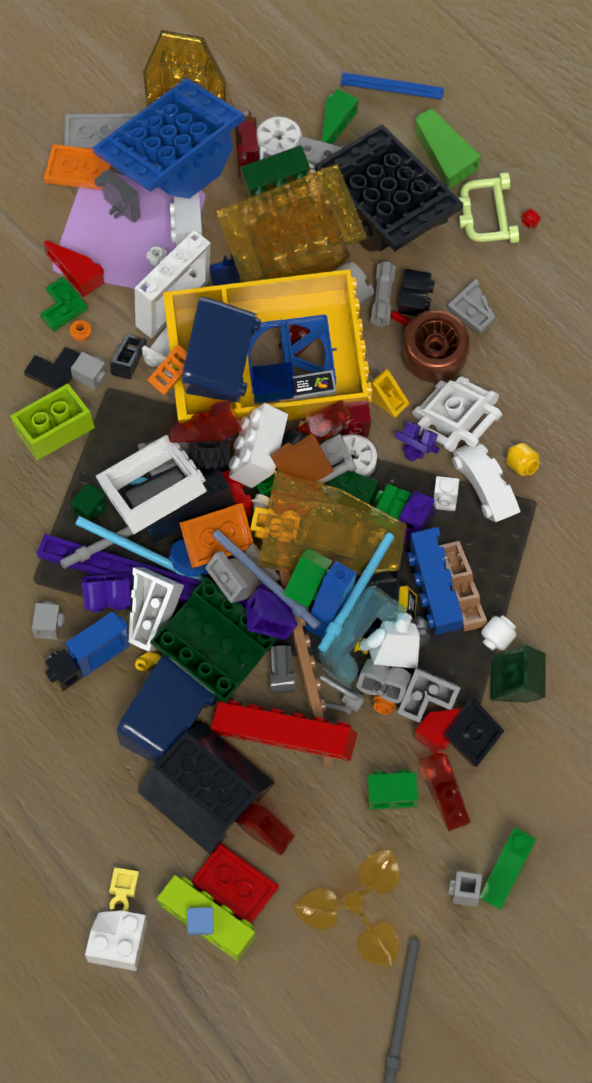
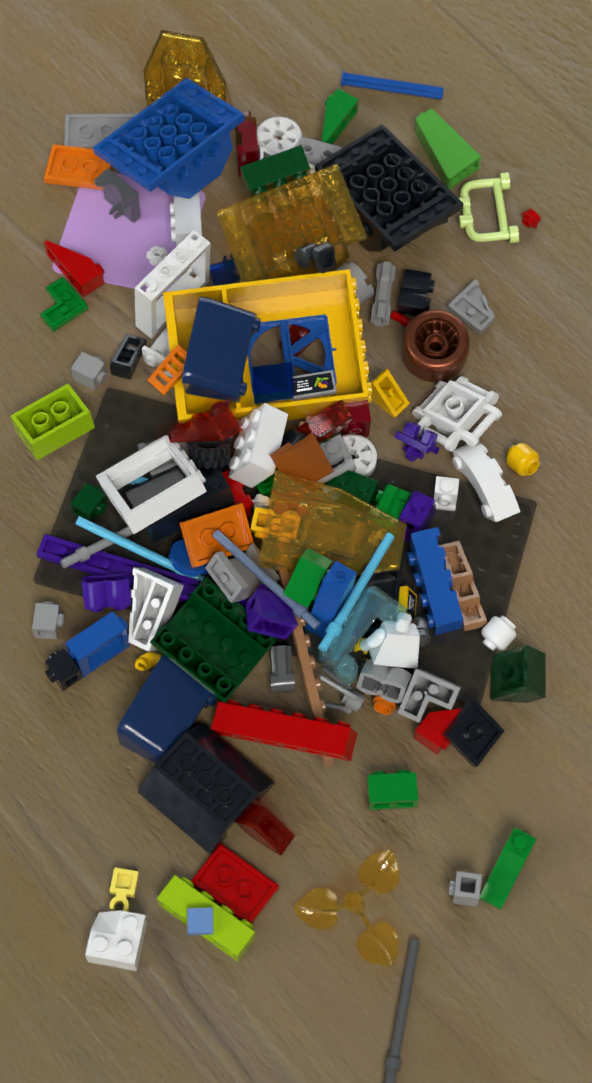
black tile [24,347,80,390] -> none
orange plate [69,320,92,341] -> none
clear red slope [418,752,471,831] -> none
none -> black leg [294,242,337,274]

